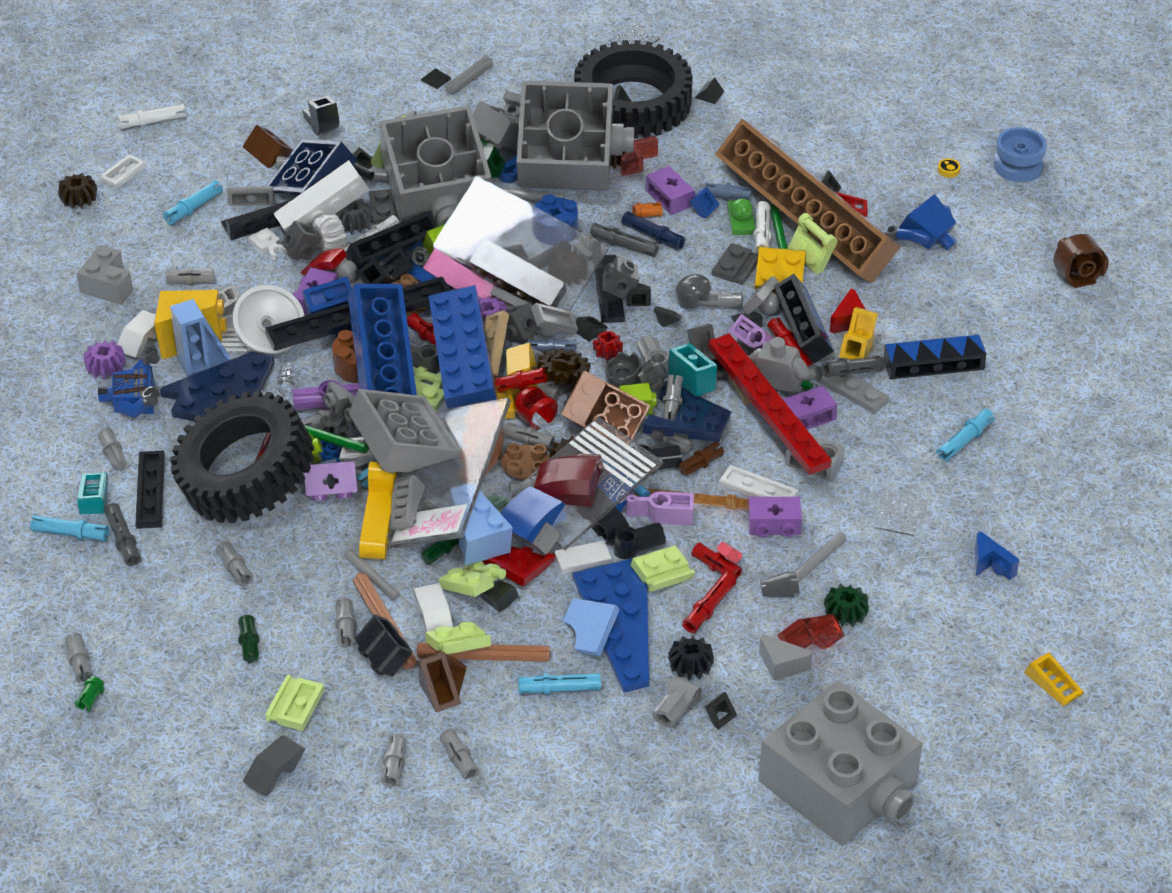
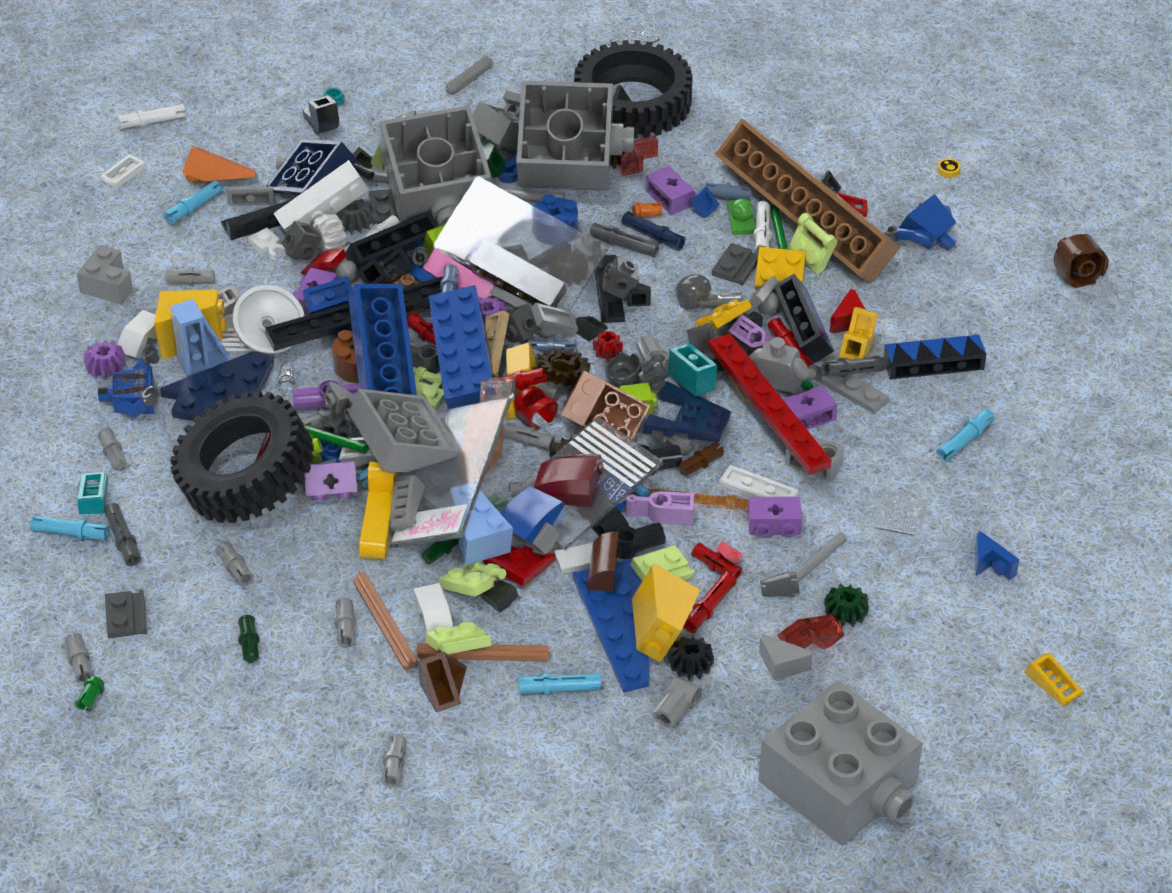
dark brown gear [58,173,97,209] -> none
black tile [135,450,165,529] -> none
reddish brown panel [243,124,294,168] -> none
dark grey slope [243,735,306,796] -> none
yellowish green plate [265,674,324,731] -> none
light grey bar [344,549,401,601] -> none
black brick [355,614,413,677] -> none
pearl dark grey slope [421,68,451,89] -> none
light grey pin [440,728,480,780] -> none
medium nougat dish [501,443,550,480] -> none
light blue tile [563,598,620,657] -> none
pearl dark grey slope [654,306,682,327] -> none
light grey pin [663,375,683,421] -> none
pearl dark grey slope [695,78,724,104] -> none
pearl dark grey slope [704,692,737,730] -> none
medium blue wheel [994,127,1047,182] -> none
none -> dark grey plate [105,589,147,638]
none -> orange slope [182,145,256,182]
none -> teal plate [323,87,345,106]
none -> sand blue pin [440,264,459,293]
none -> clear brick [480,378,515,408]
none -> reddish brown brick [587,532,619,592]
none -> yellow slope [632,564,701,663]
none -> yellow plate [690,299,752,330]

